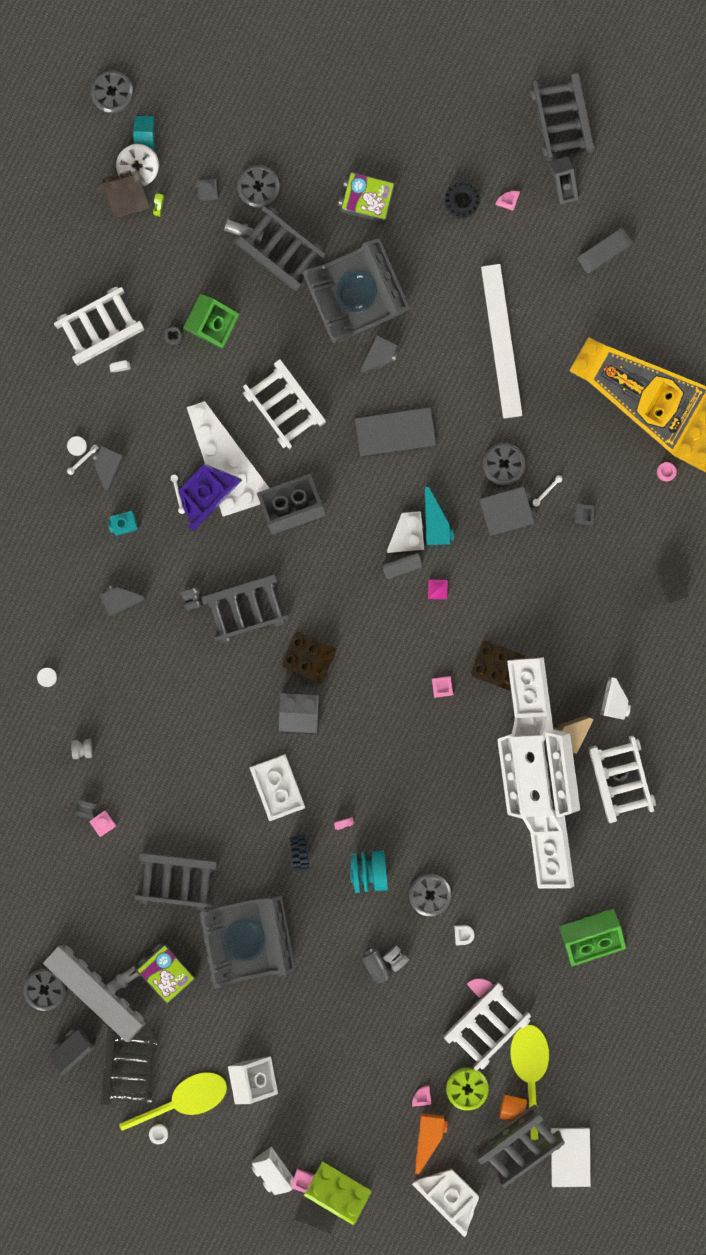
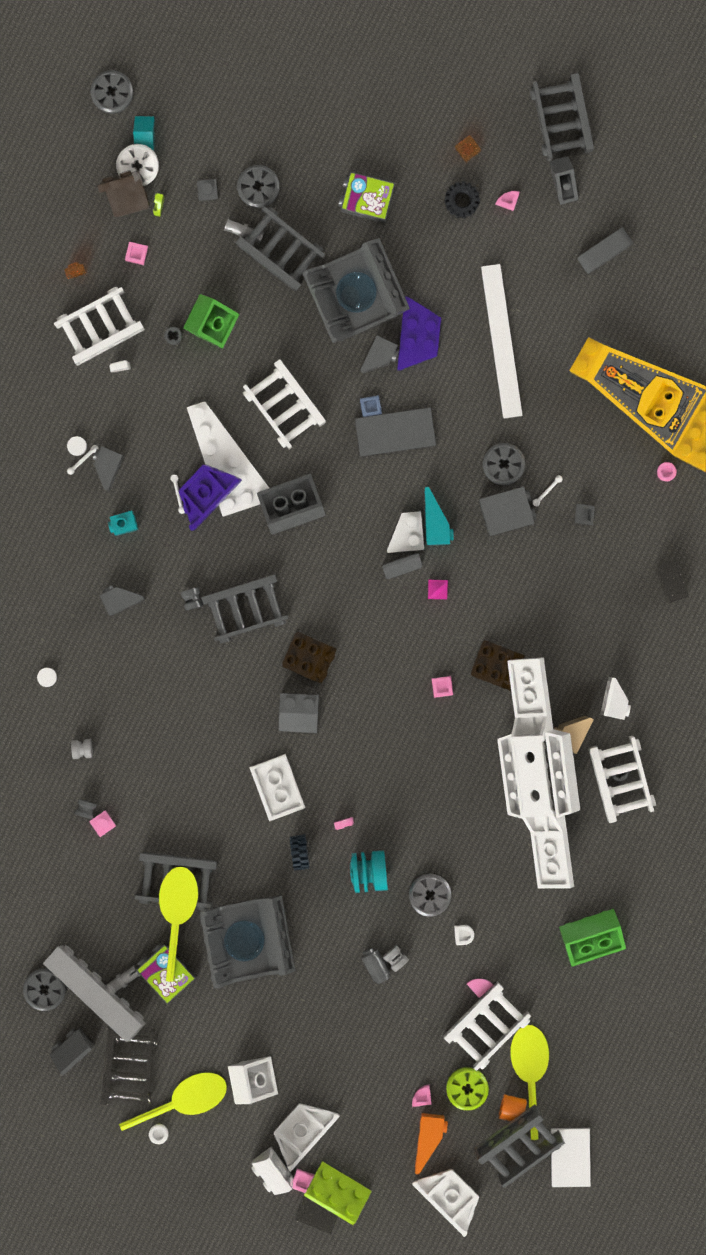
none -> clear orange plate [64,262,87,279]
none -> bright pink tile [125,242,148,265]
none -> neon yellow piece [159,867,198,982]
none -> white wing [274,1103,340,1172]
none -> sand blue tile [360,395,382,417]
none -> dark purple wing [397,296,441,371]
none -> clear orange plate [454,135,481,162]

